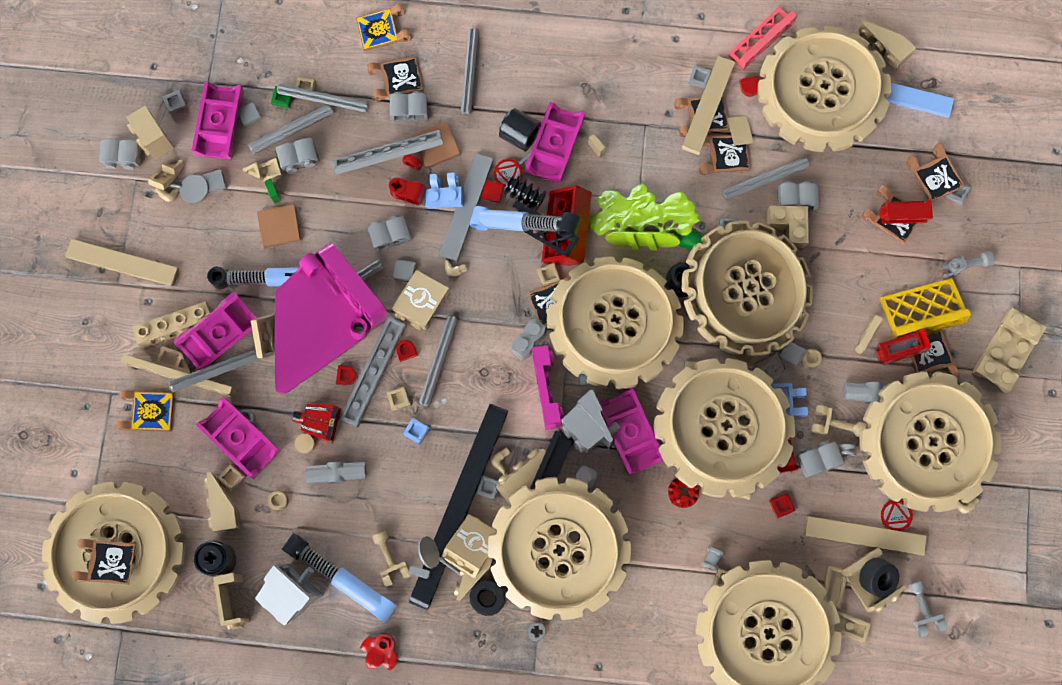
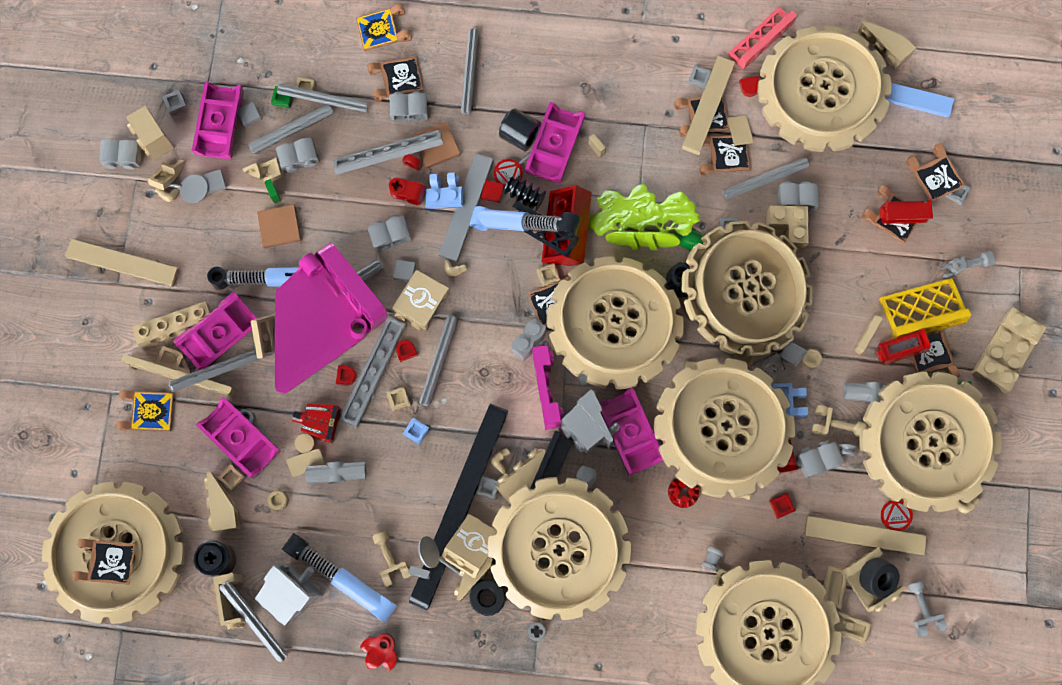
none -> light grey axle [220,581,288,662]
none -> tan sticker [286,448,325,477]

